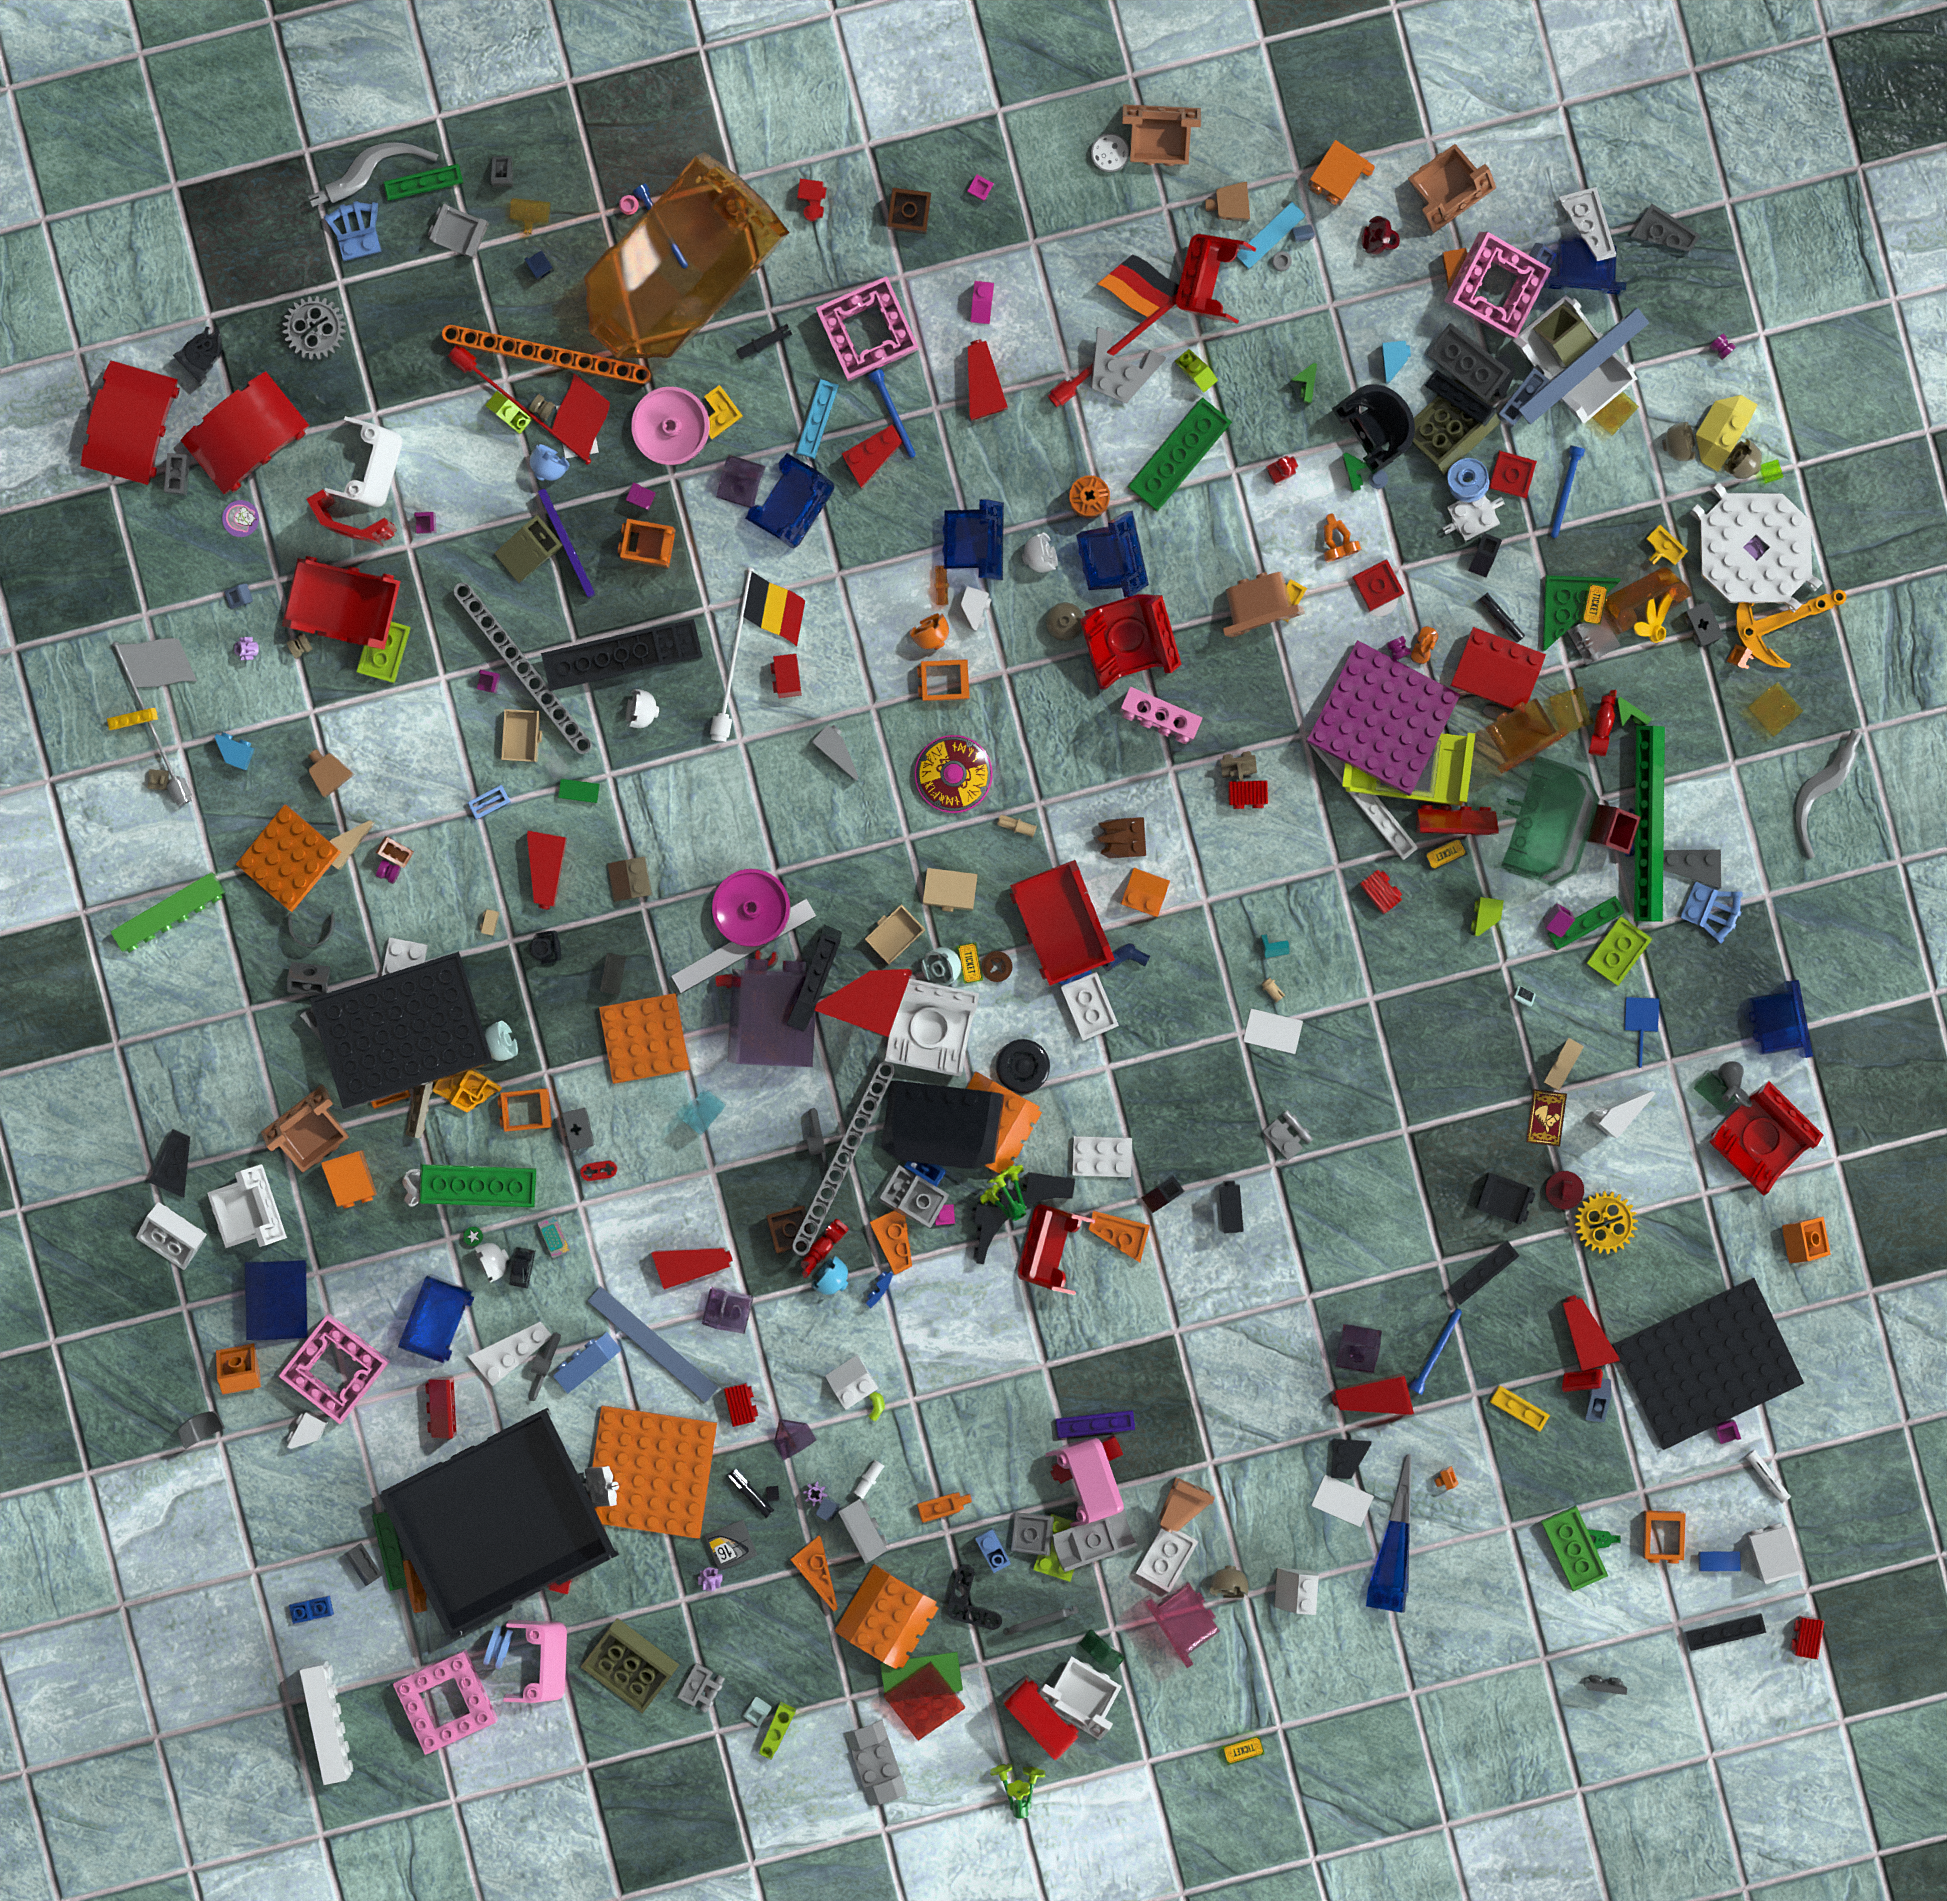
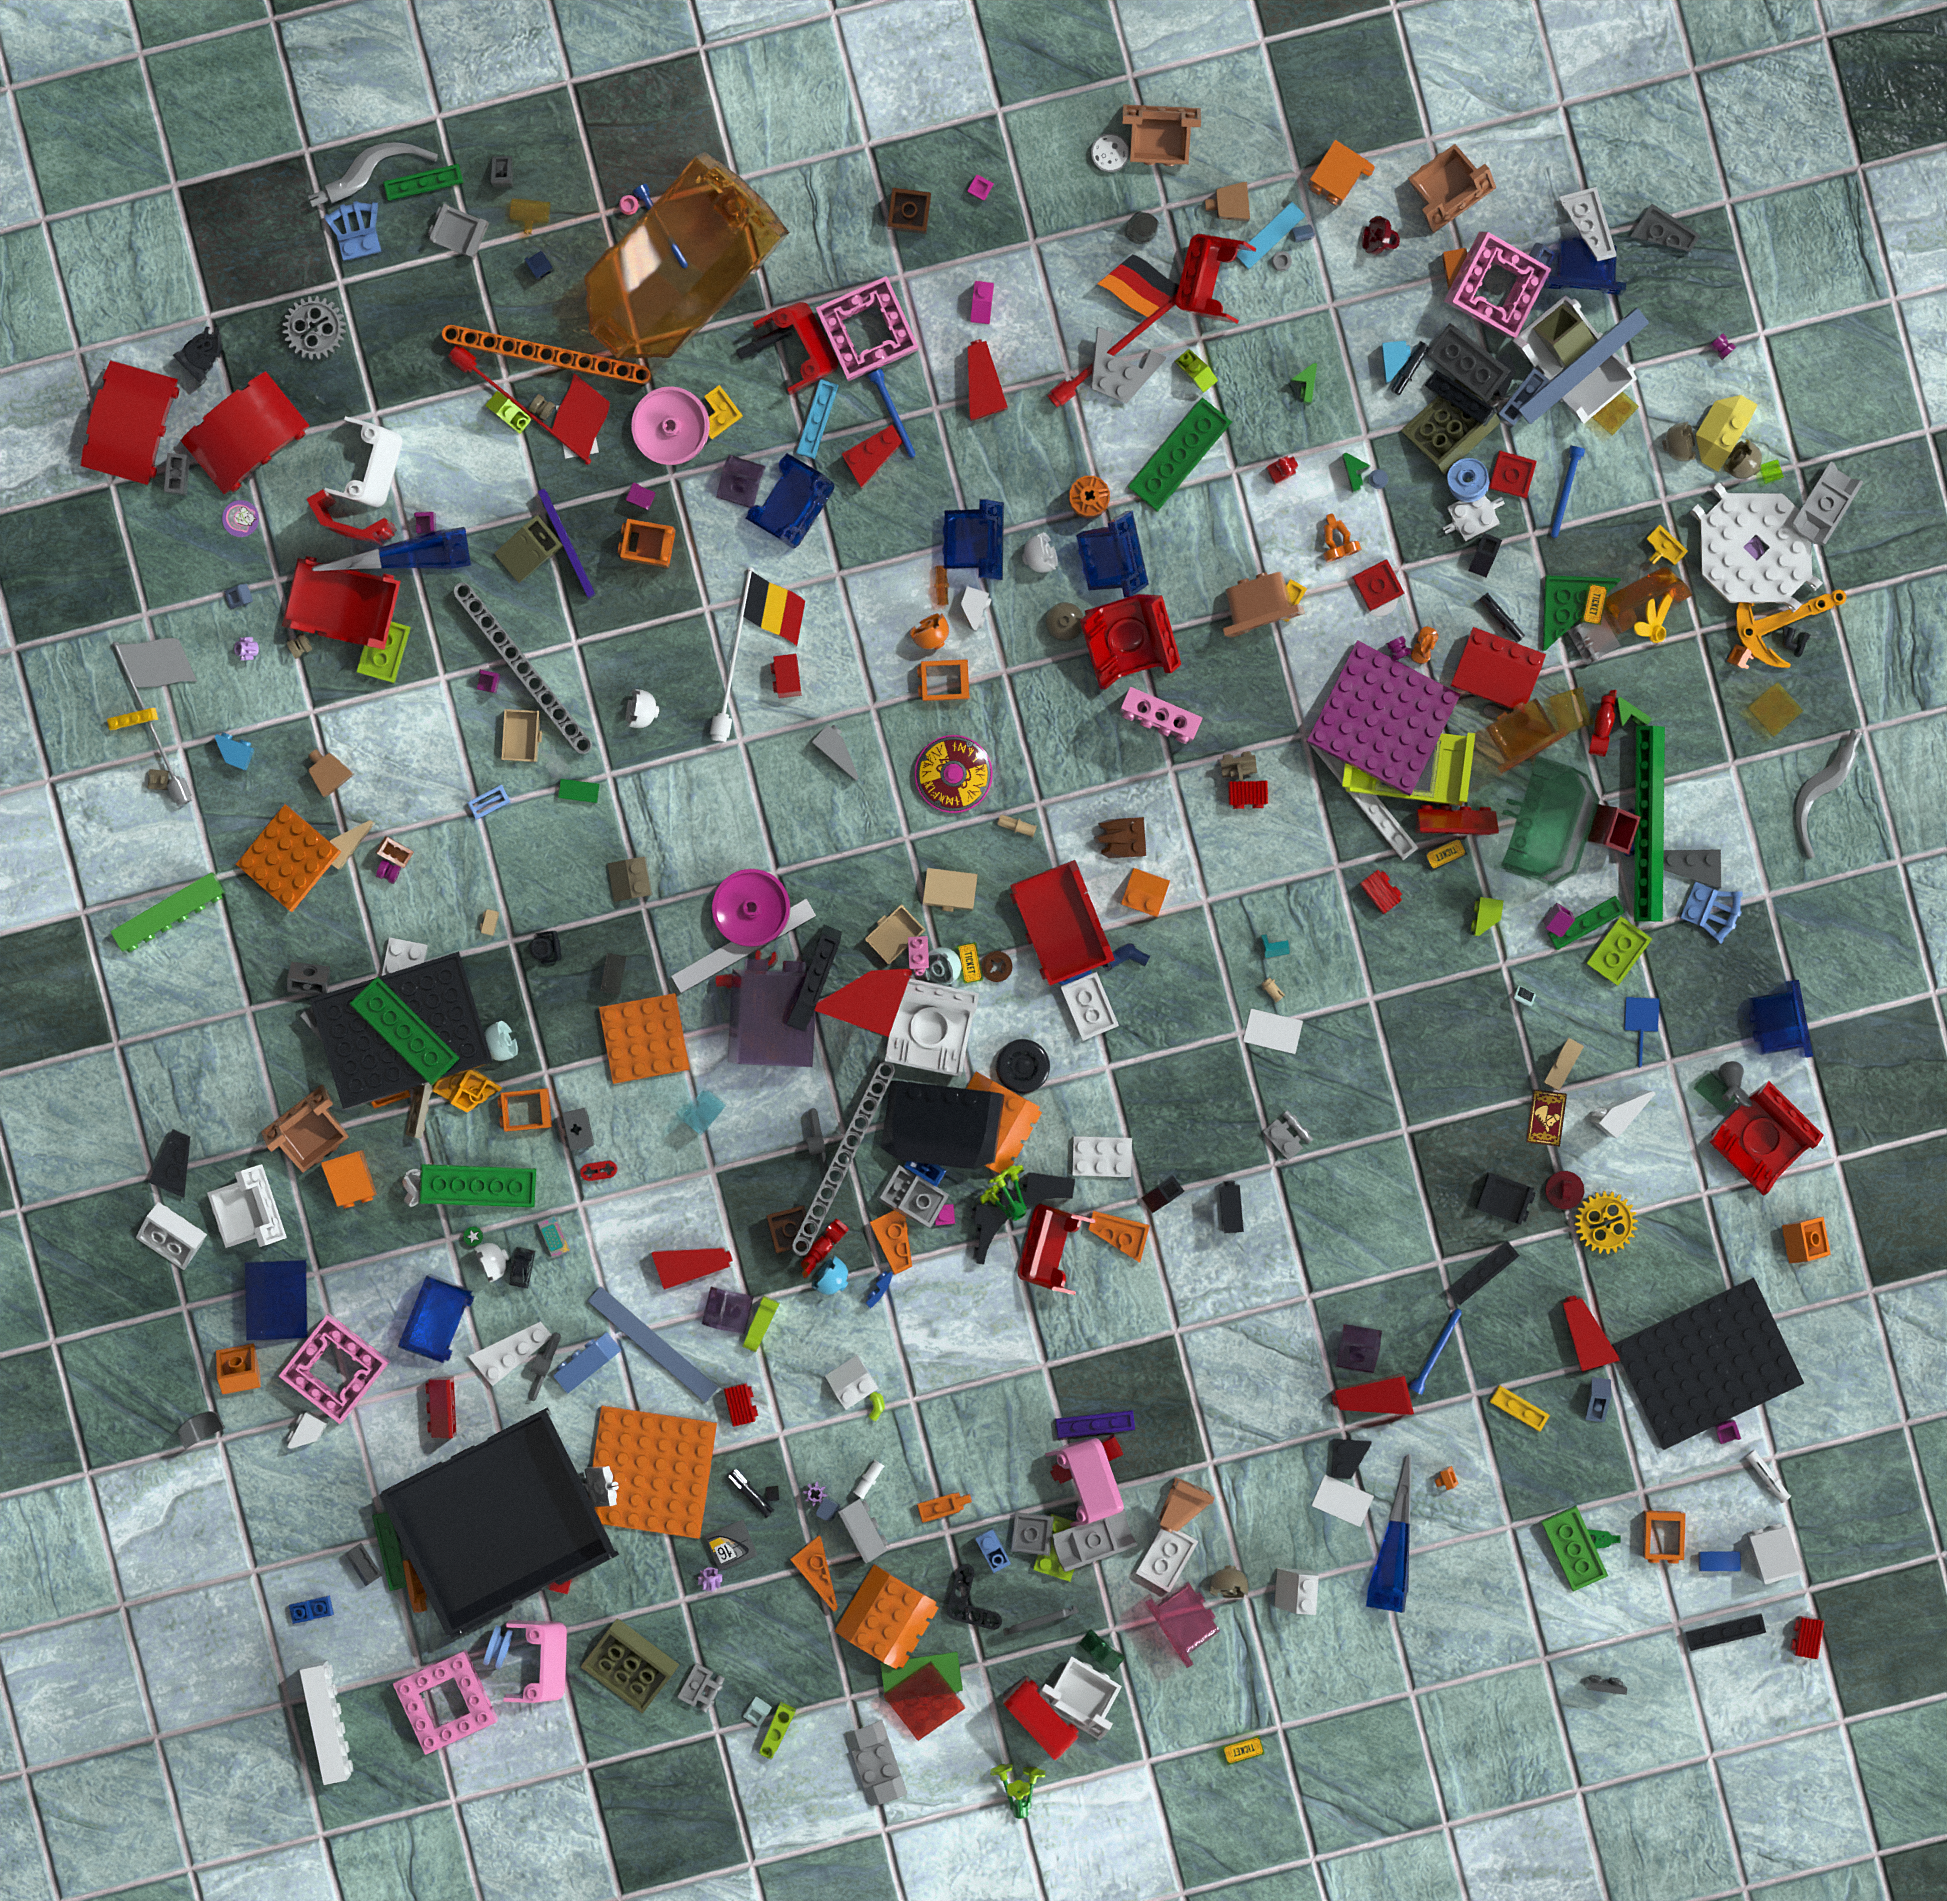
dark grey piece [288,912,335,947] -> none
red slope [527,831,567,910] -> none
light blue cylinder [530,444,570,481] -> none
black slope [541,619,703,691] -> none
clear purple slope [774,1419,817,1460] -> none
red brick [797,178,827,221] -> none
black piece [1332,384,1415,475] -> none
red tile [1562,1369,1603,1392] -> none
dark grey brick [1683,601,1724,647] -> none
none -> clear blue plate [312,527,471,571]
none -> green tile [350,976,460,1086]
none -> lime leg [742,1296,780,1353]
none -> red windscreen [753,302,838,395]
none -> bright pink hinge [908,936,929,976]
none -> clear smoke helmet [1124,211,1159,244]
none -> black axle [1391,341,1430,396]
none -> black piece [1782,625,1811,658]
none -> light grey piece [1791,461,1863,546]

